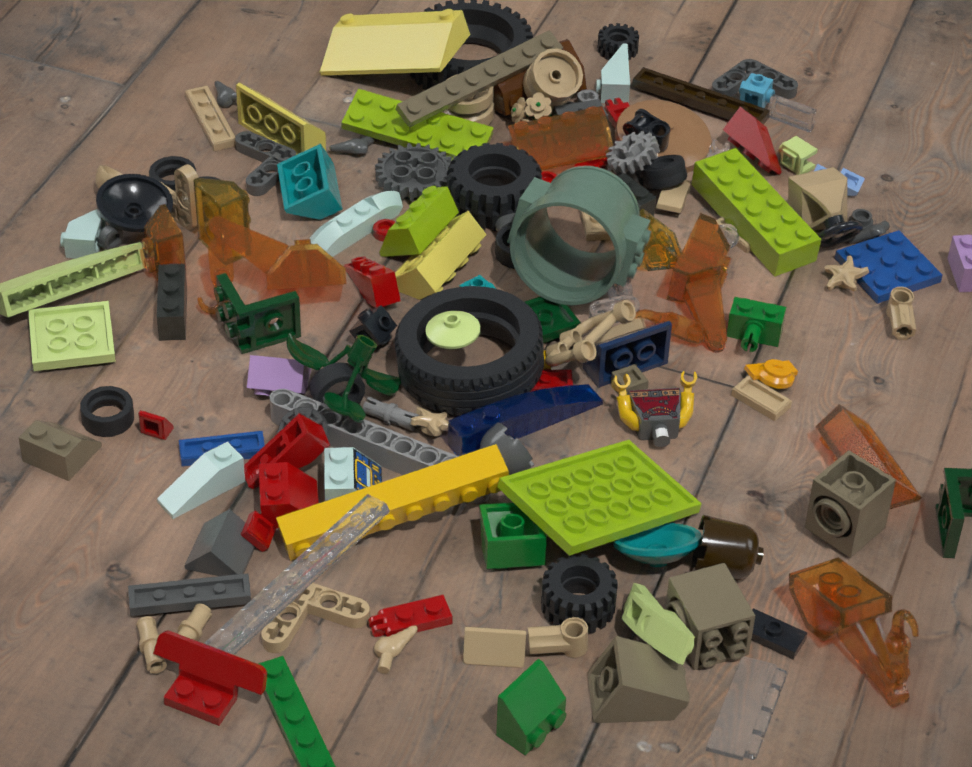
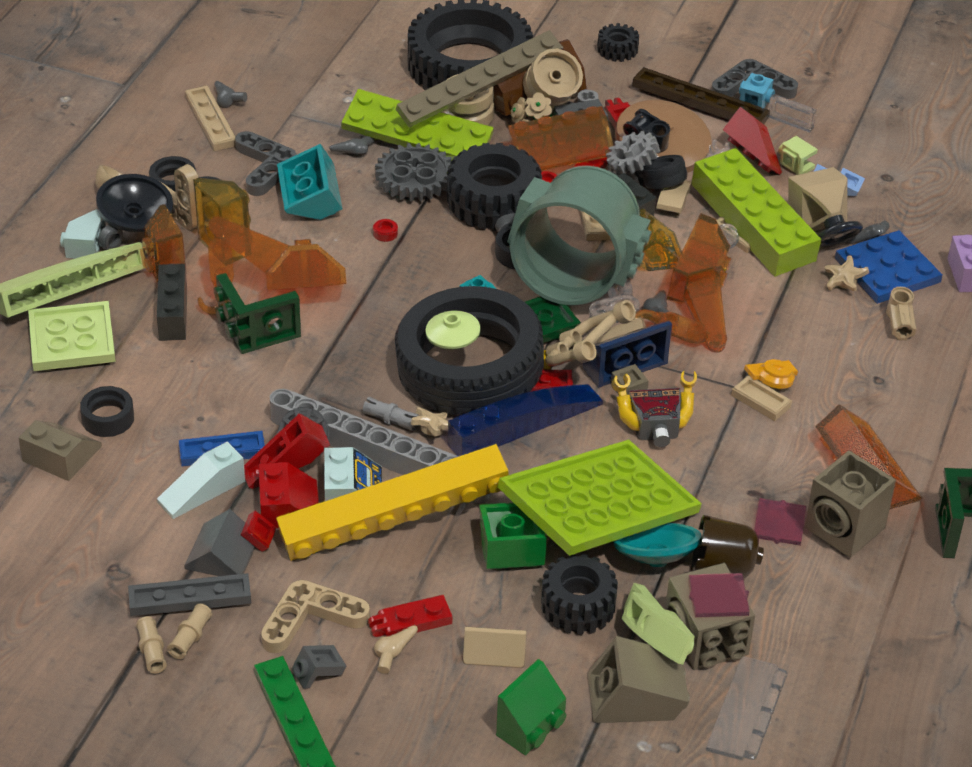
red slope [138,410,174,440] -> none
red plate [153,630,267,726] -> none
clear plate [204,494,390,655] -> none
light yellow slope [236,83,326,155] -> none
lavender slope [247,355,311,396] -> none
dark green plant [286,333,401,423] -> none
light aqua brick [304,191,403,261] -> none
black tyre [310,362,365,404] -> none
light yellow slope [320,9,470,76] -> none
red slope [344,256,401,308] -> none
black brick [349,305,398,346] -> none
lime slope [379,186,459,257] -> none
light yellow slope [395,211,487,300] -> none
dark grey cylinder [480,422,534,475] -> none
tan piece [528,617,588,658] -> none
light aqua slope [596,44,630,103] -> none
green brick [726,297,787,352] -> none
black plate [751,608,808,659] -> none
clear orange slope [789,557,919,707] -> none
dark grey plate [849,209,874,229] -> none
none -> dark grey bracket [292,645,347,689]
none -> dark grey animal [643,290,673,322]
none -> clear pink piece [689,573,750,618]
none -> clear pink piece [754,498,806,546]

